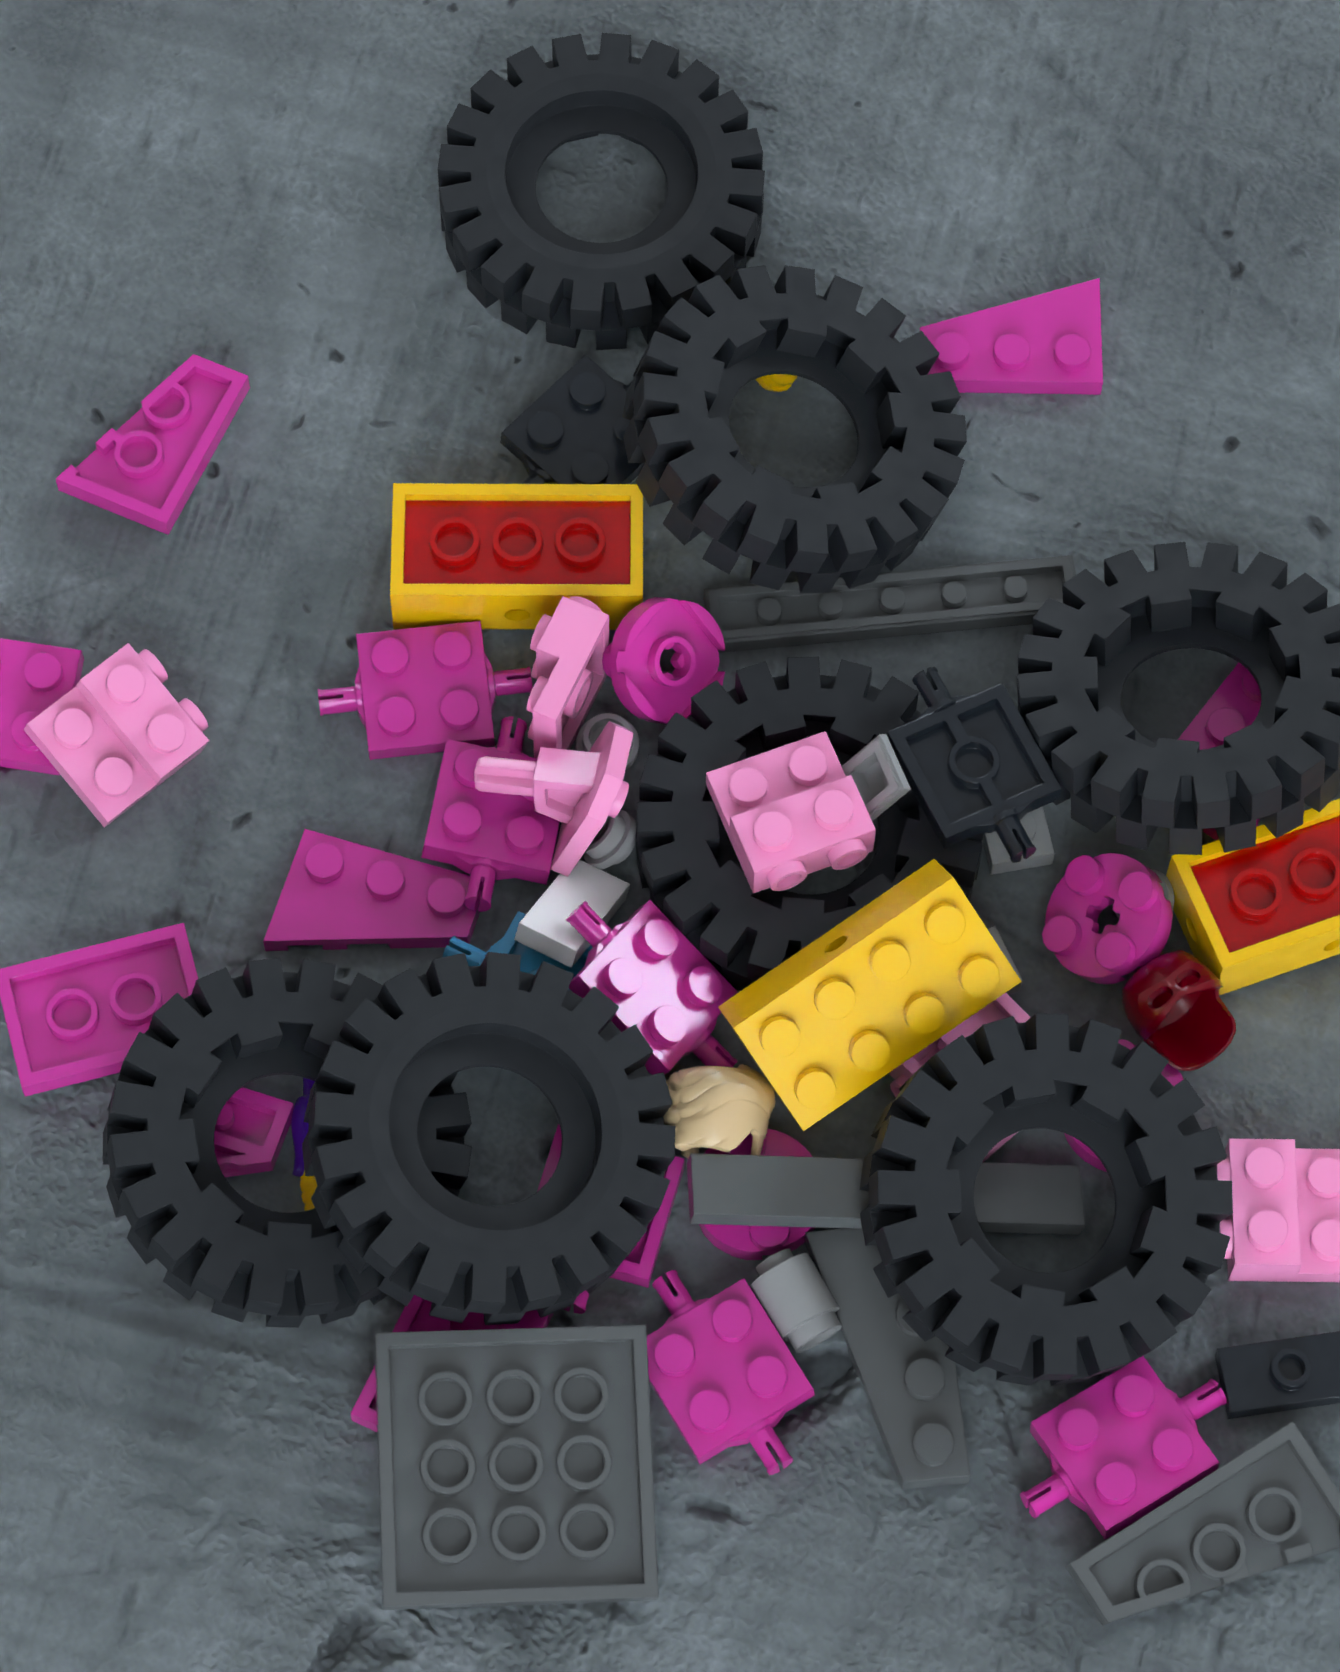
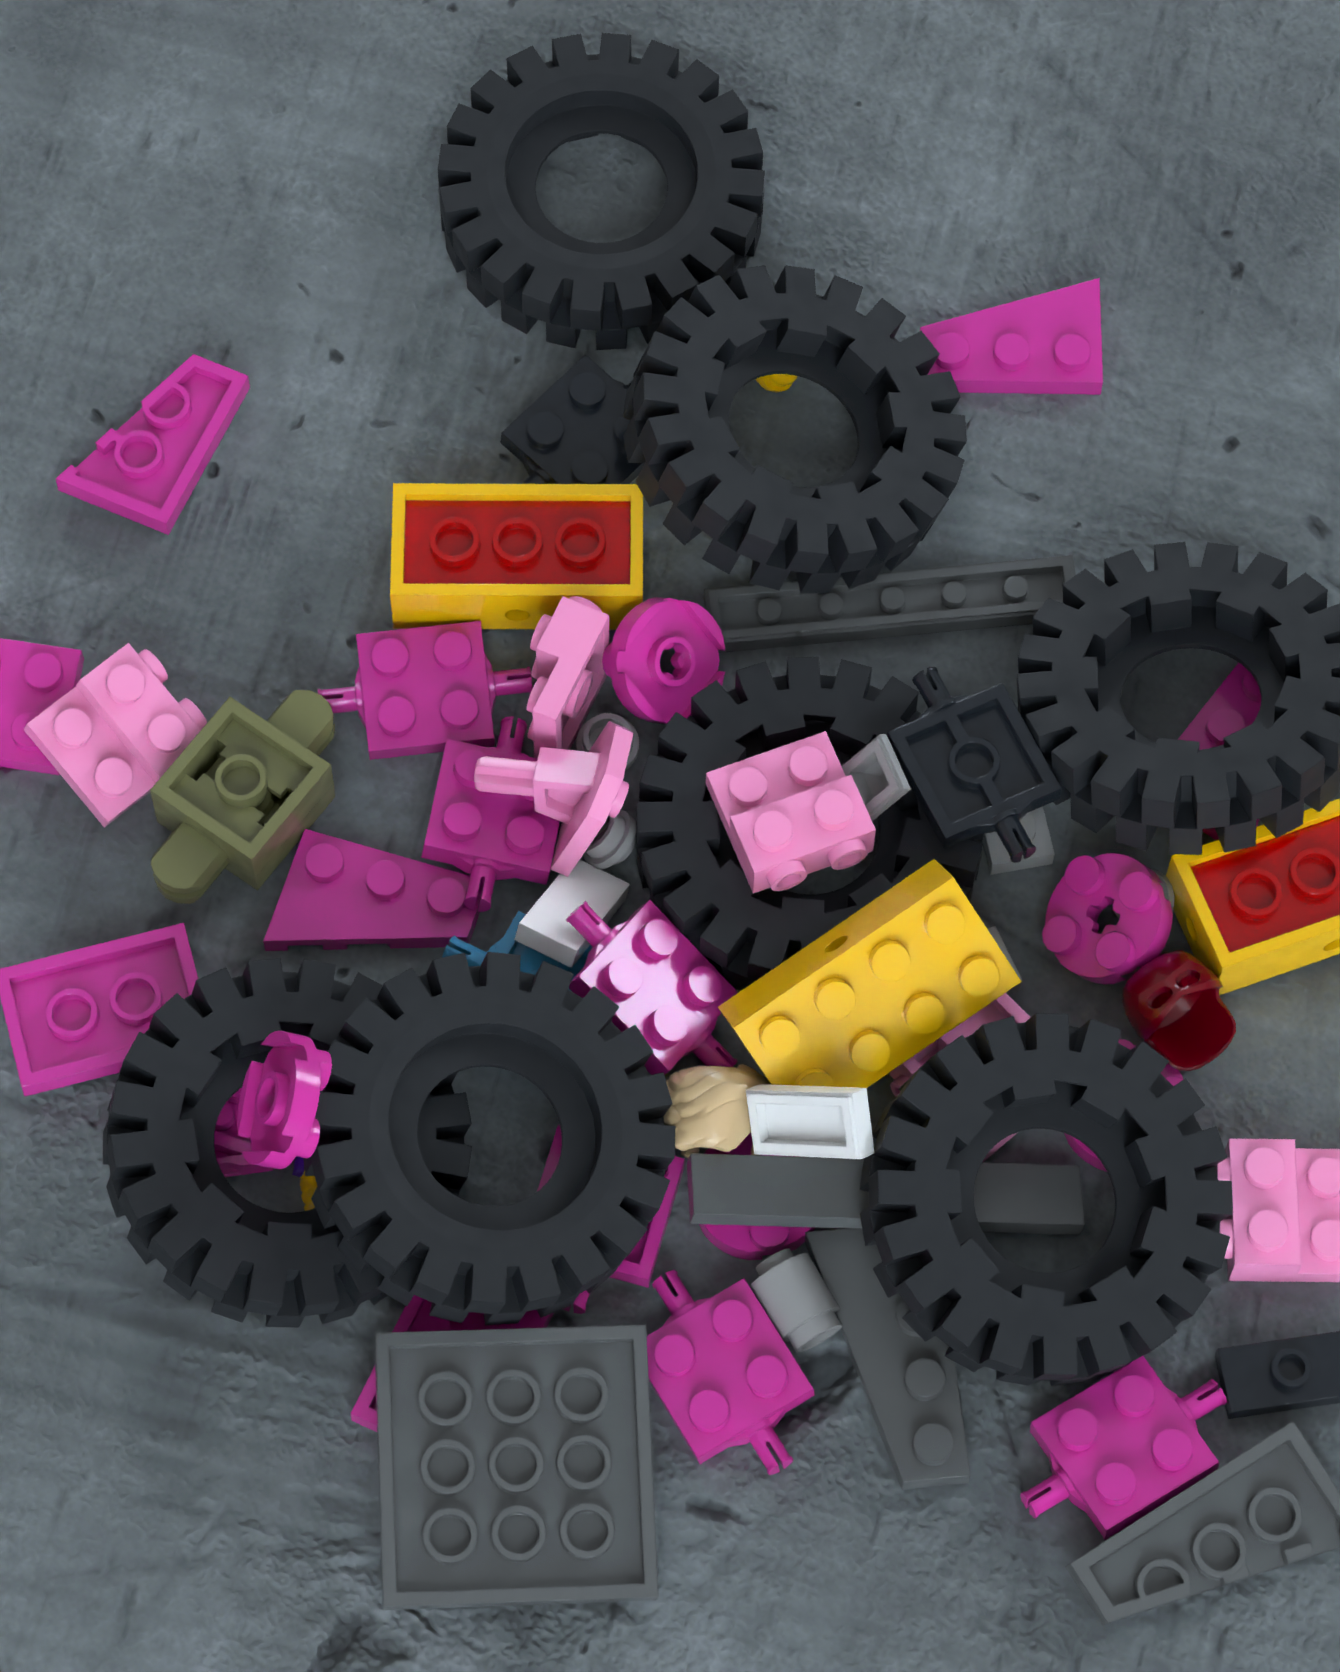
none -> olive brick [150,690,336,904]
none -> dark pink plate [237,1030,332,1170]
none -> white tile [746,1084,875,1159]

